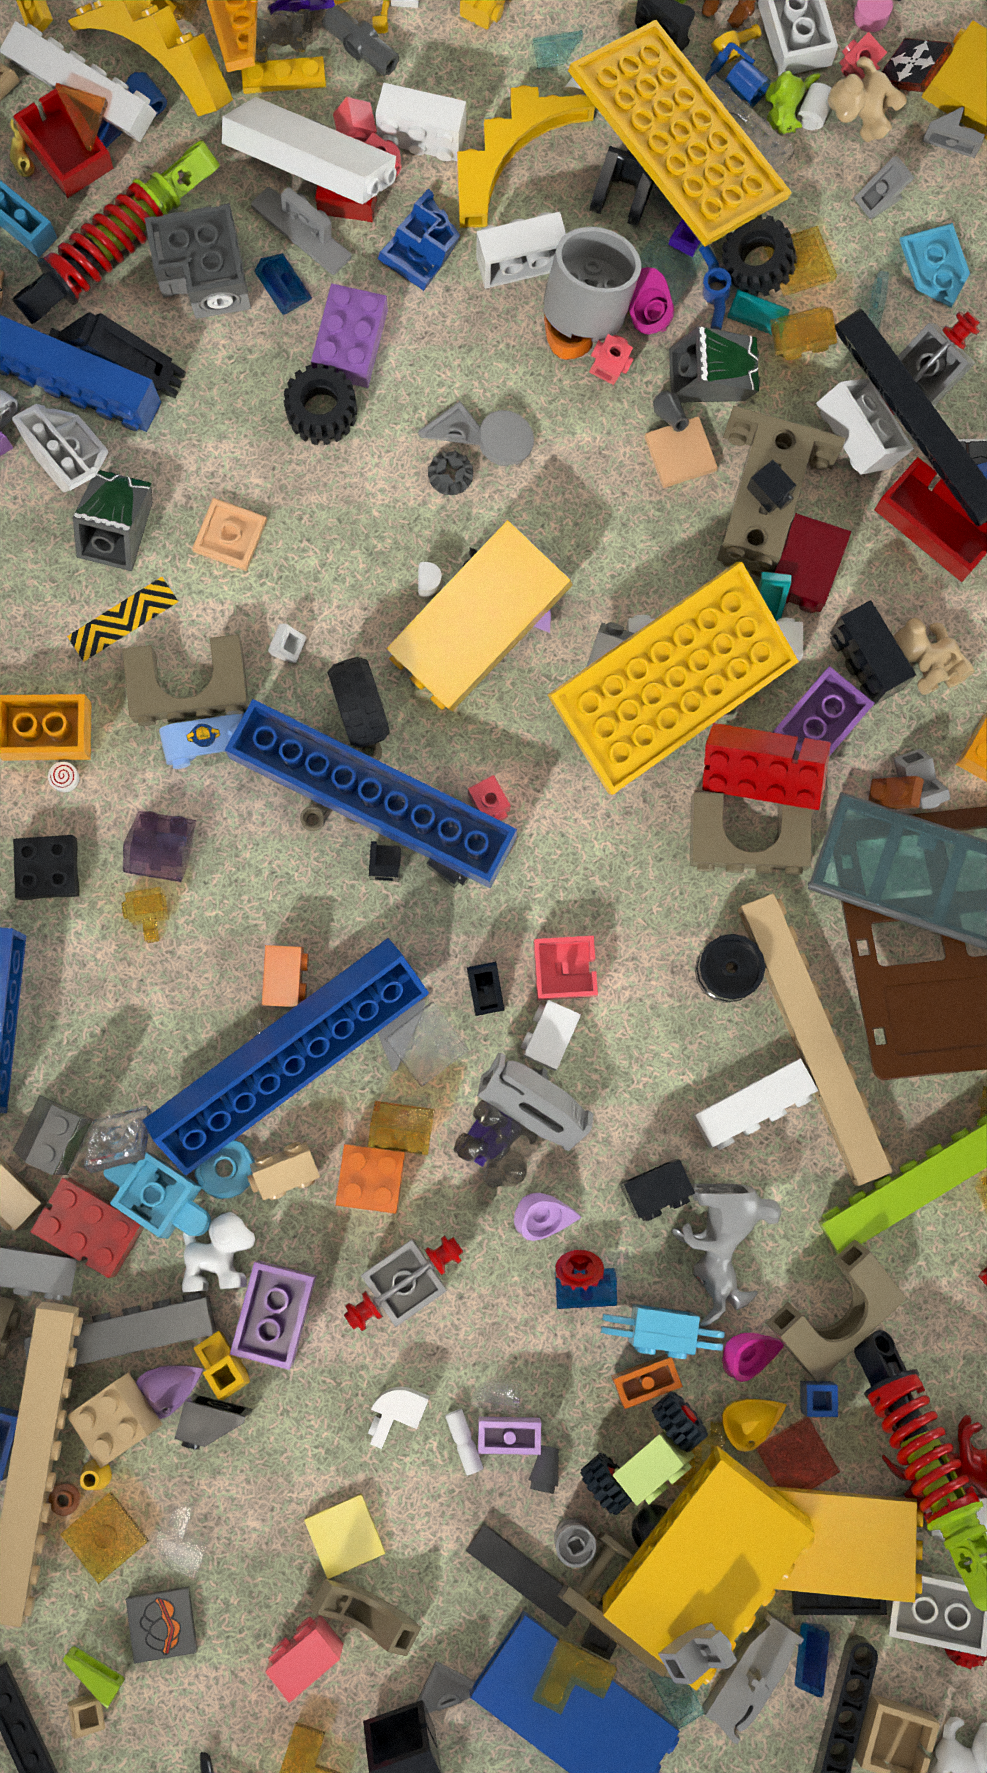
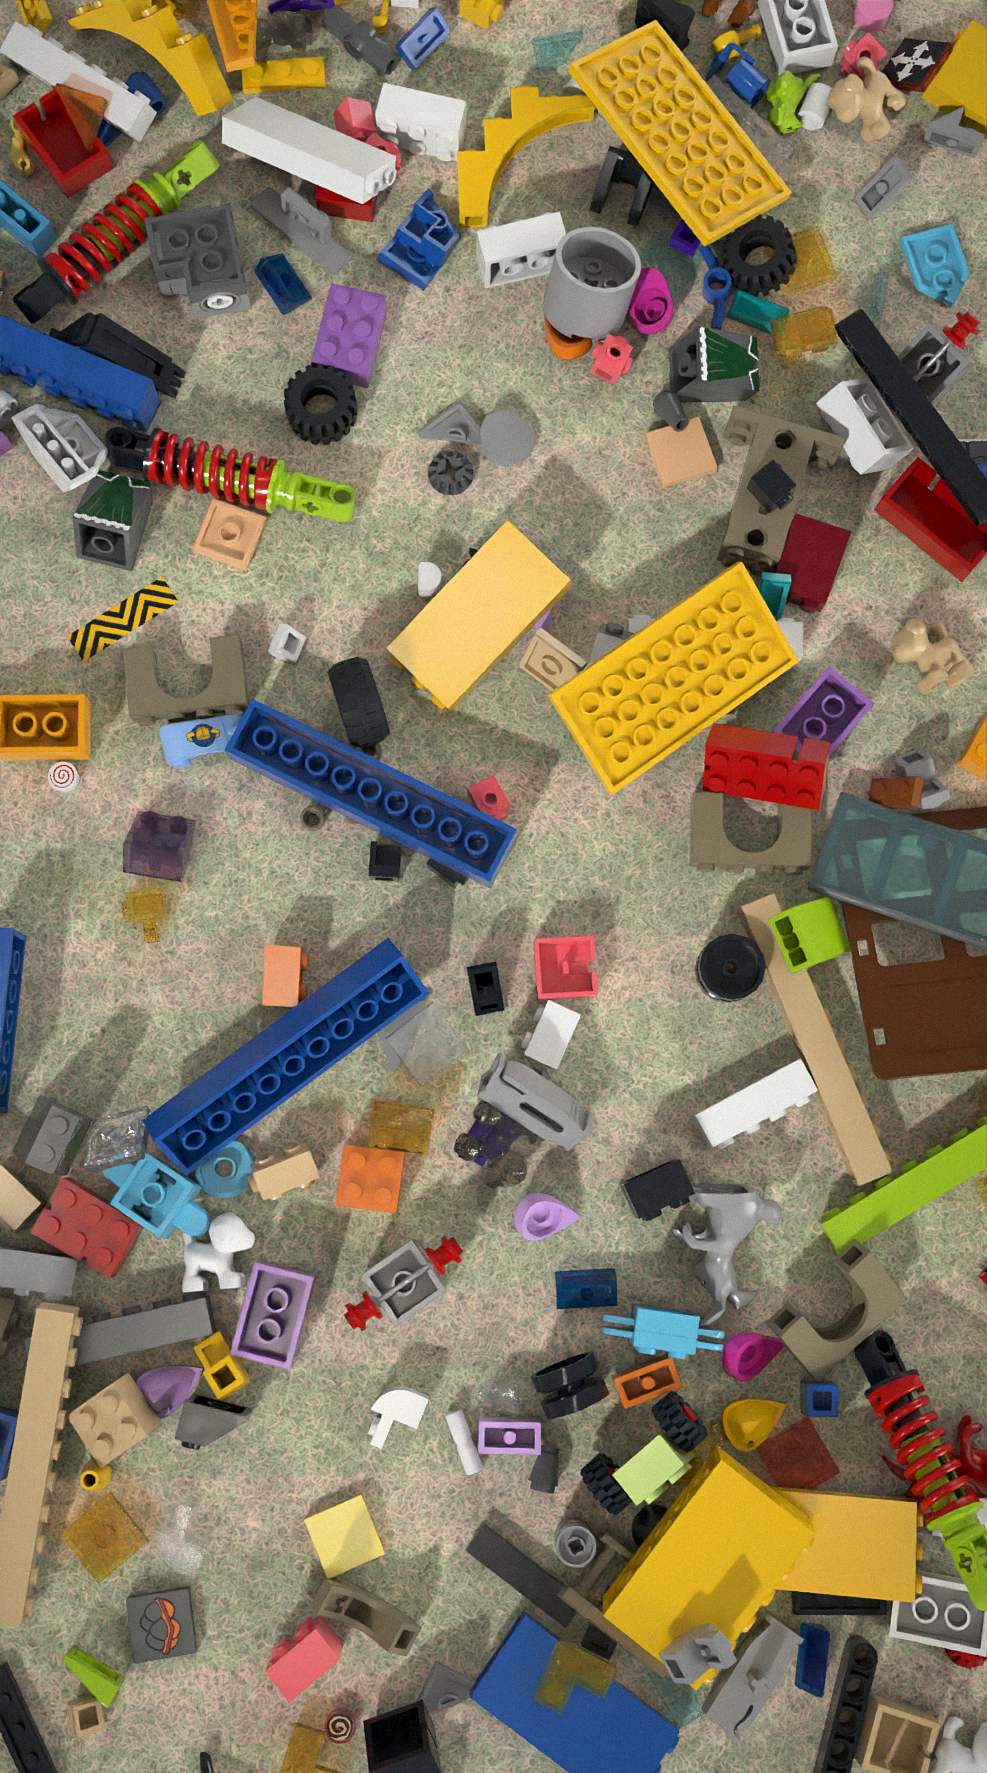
black brick [13,835,79,900] -> none
dark orange plate [48,1483,80,1516] -> none
red gear [555,1250,604,1291] -> none
black brick [830,600,916,706] -> none
none -> piece [105,427,355,522]
none -> tile [324,1708,356,1744]
none -> plate [395,7,451,69]
none -> tan tile [519,627,587,691]
none -> black wheel [531,1351,609,1419]
none -> lime brick [768,896,851,974]

